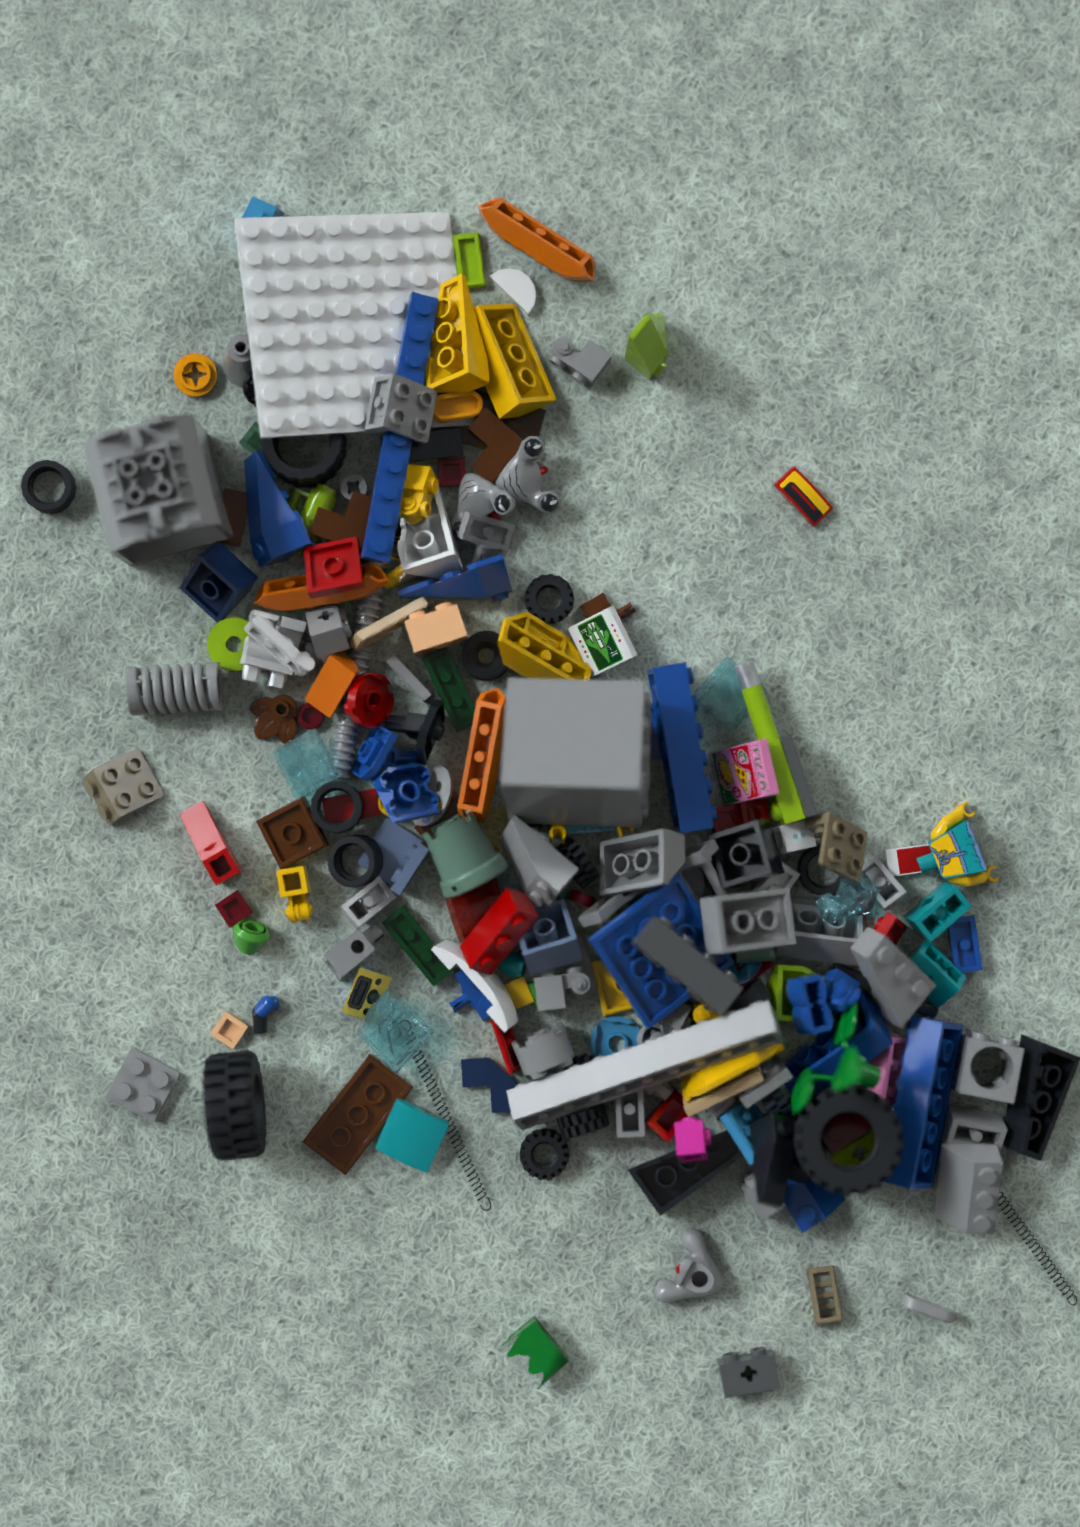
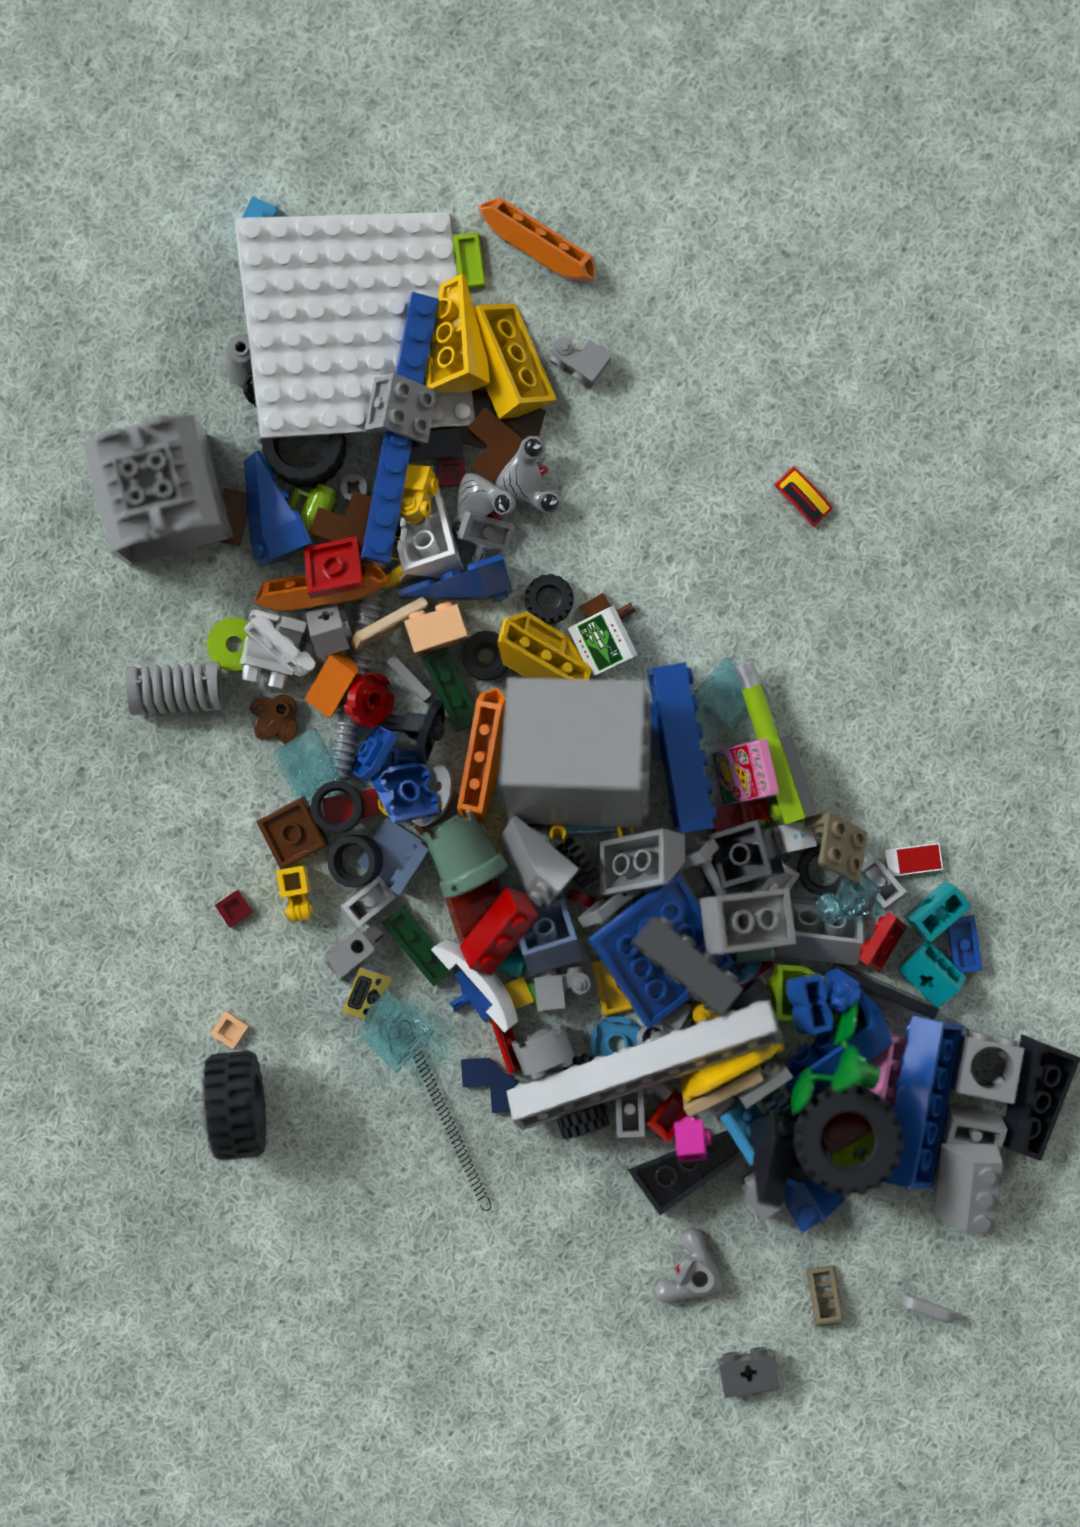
black tyre [21,460,77,514] -> none
dark tan bracket [83,749,163,826] -> none
light grey plate [105,1047,181,1122] -> none
light orange gear [173,353,218,398] -> none
dark blue slope [179,541,259,623] -> none
slope [179,800,244,886] -> none
bright green cone [233,920,270,955] -> none
clear green tile [239,422,263,454] -> none
arm [252,995,279,1034] -> none
dark red tile [297,703,325,730] -> none
reddish brown tile [302,1054,413,1176] -> none
teal slope [375,1098,449,1173] -> none
light orange tile [433,391,483,423] -> none
white tile [490,268,536,316] -> none
green piece [501,1316,569,1389] -> none
black tyre [520,1128,569,1180] -> none
lime wedge [624,312,668,380] -> none
light grey wedge [850,927,936,1028] -> none
torso [917,801,999,887] -> none
black piece [998,1190,1077,1306] -> none

